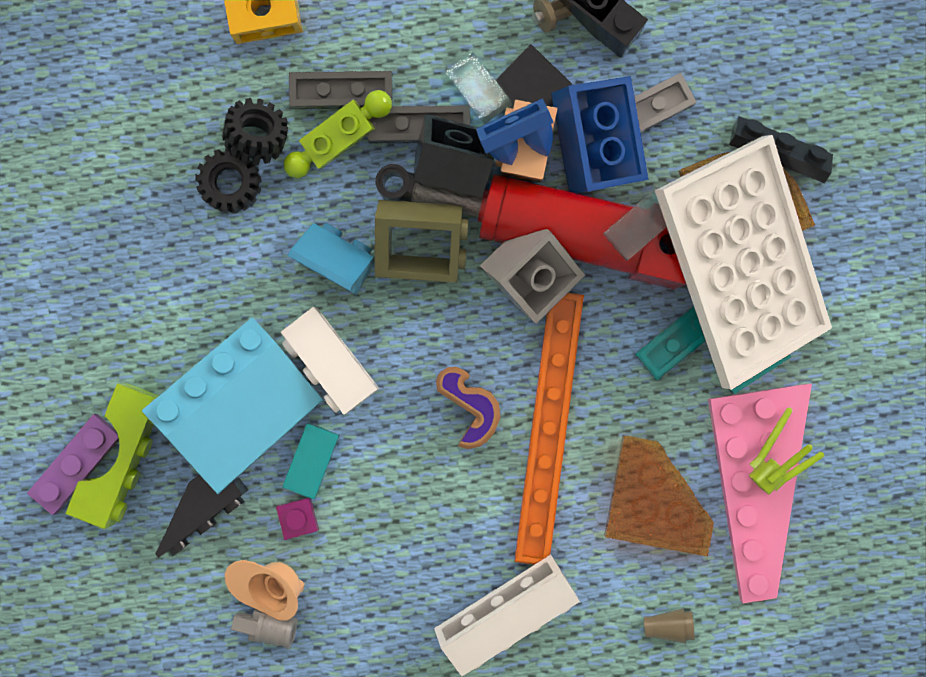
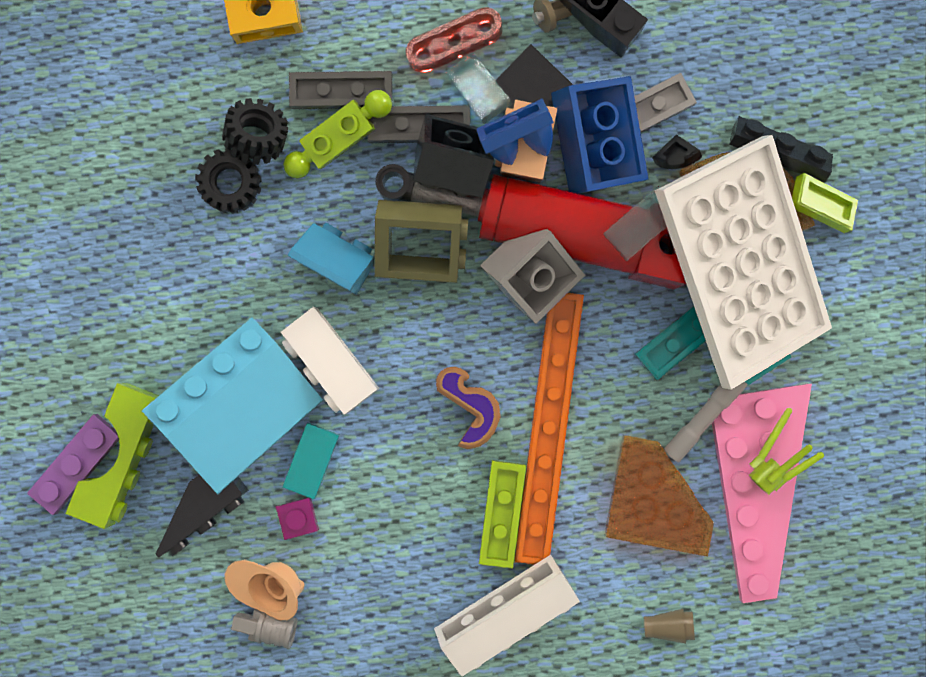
none -> clear red plate [406,7,503,73]
none -> lime plate [479,460,526,569]
none -> black tile [652,134,702,169]
none -> light grey piece [664,382,748,462]
none -> lime tile [792,173,858,233]

